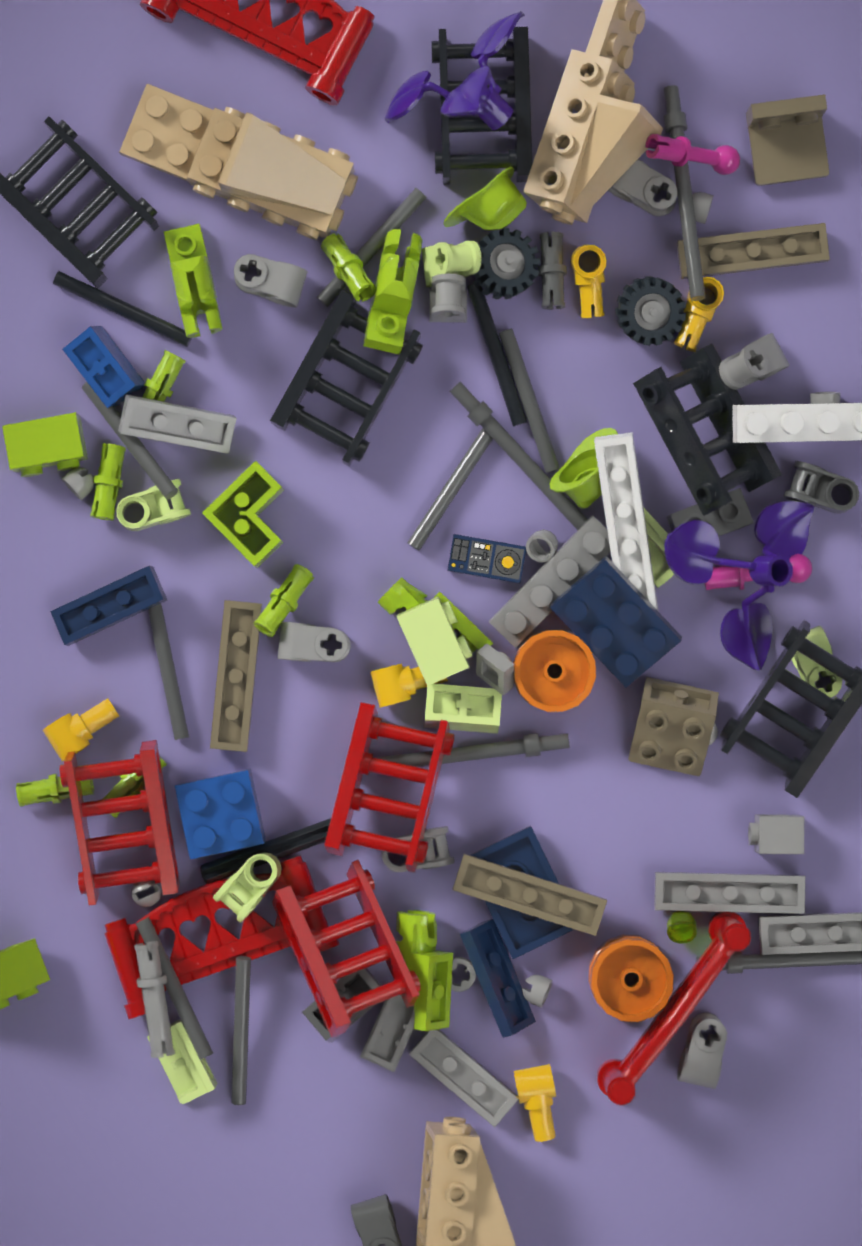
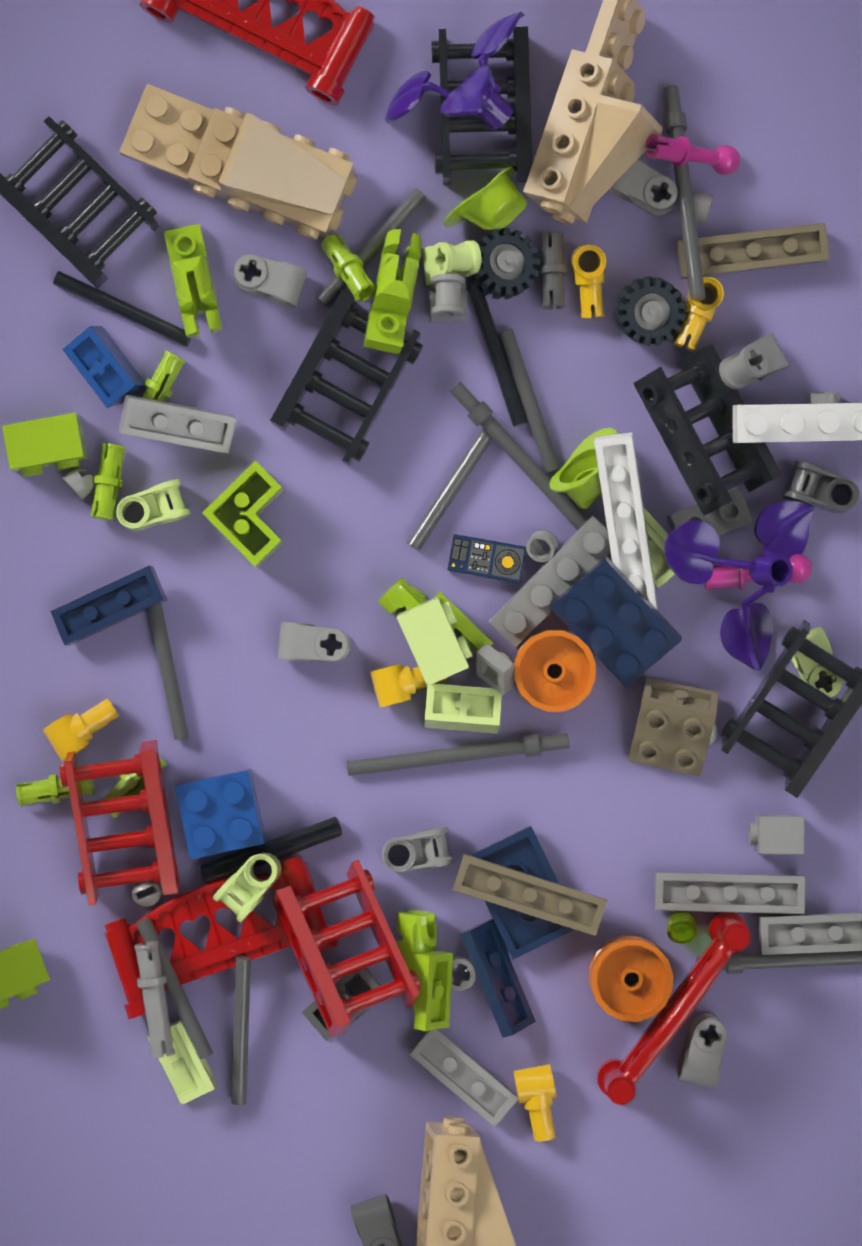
dark grey bar [82,382,178,499] -> none
dark tan plate [210,600,262,752] -> none
lime pin [253,564,314,637] -> none
red fence [324,702,455,873] -> none
light grey plate [360,995,415,1072] -> none
light grey hinge [522,975,553,1008] -> none
dark tan bracket [746,94,829,186] -> none

